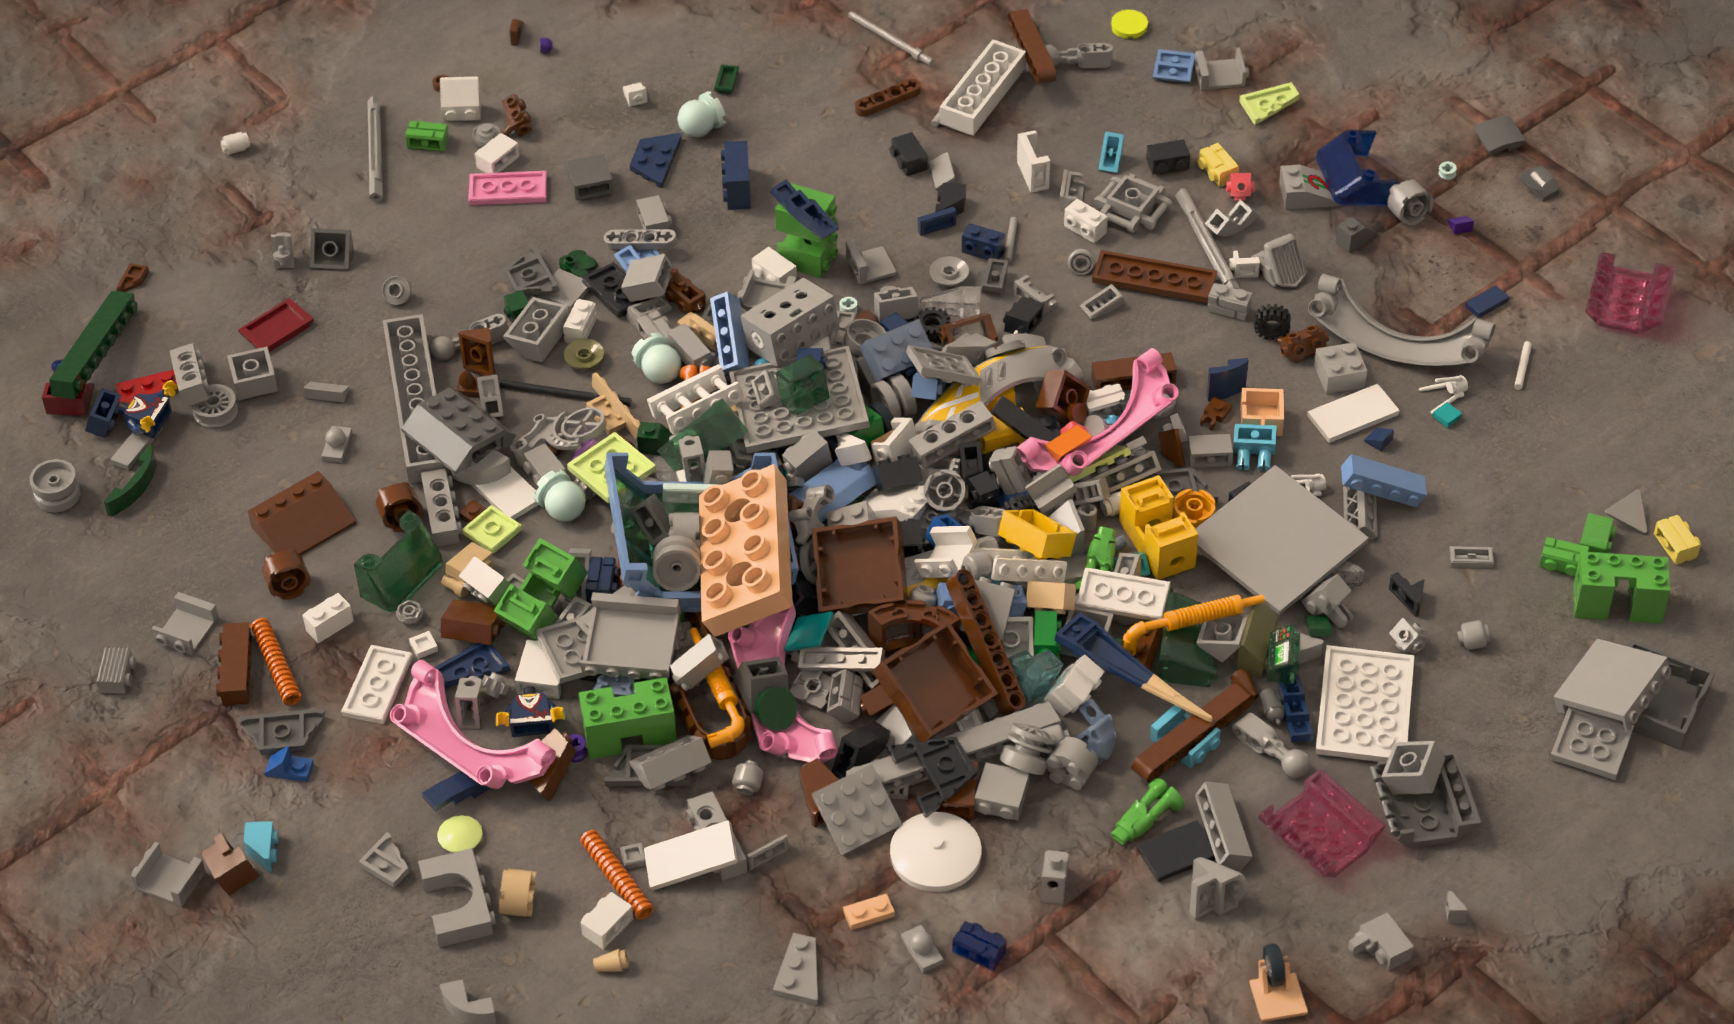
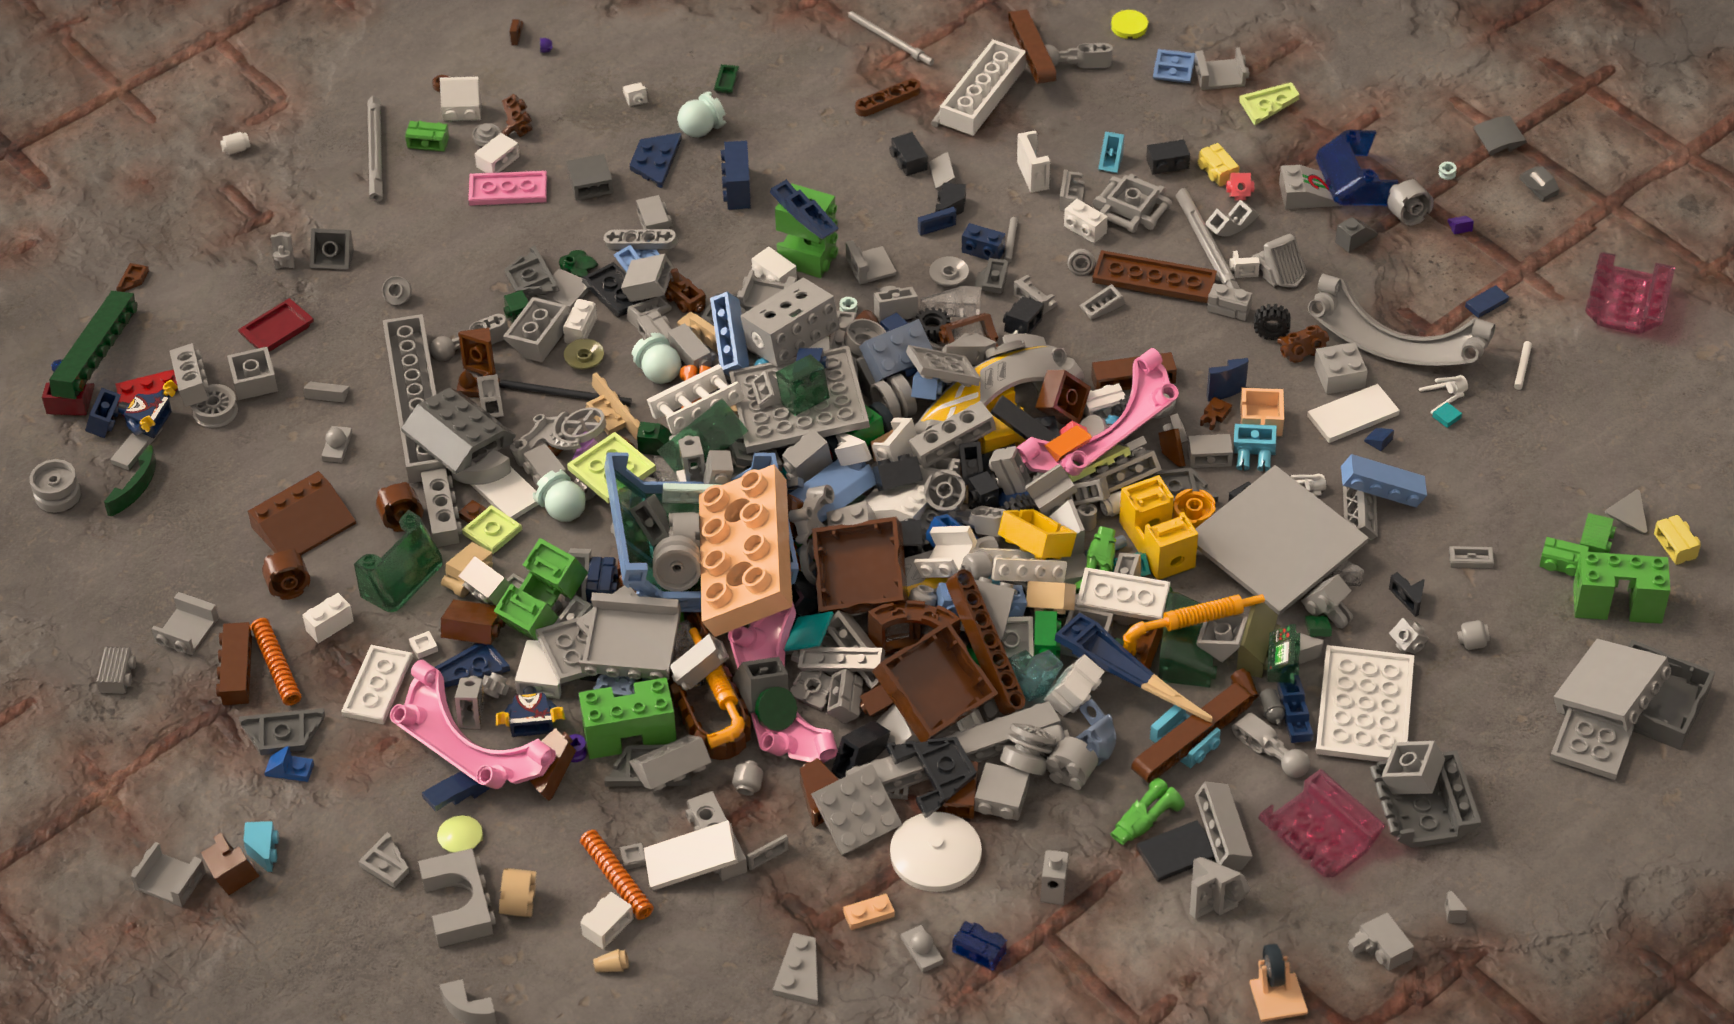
light grey plate [396,600,423,625] -> none
reddish brown tile [1067,403,1087,424] -> none

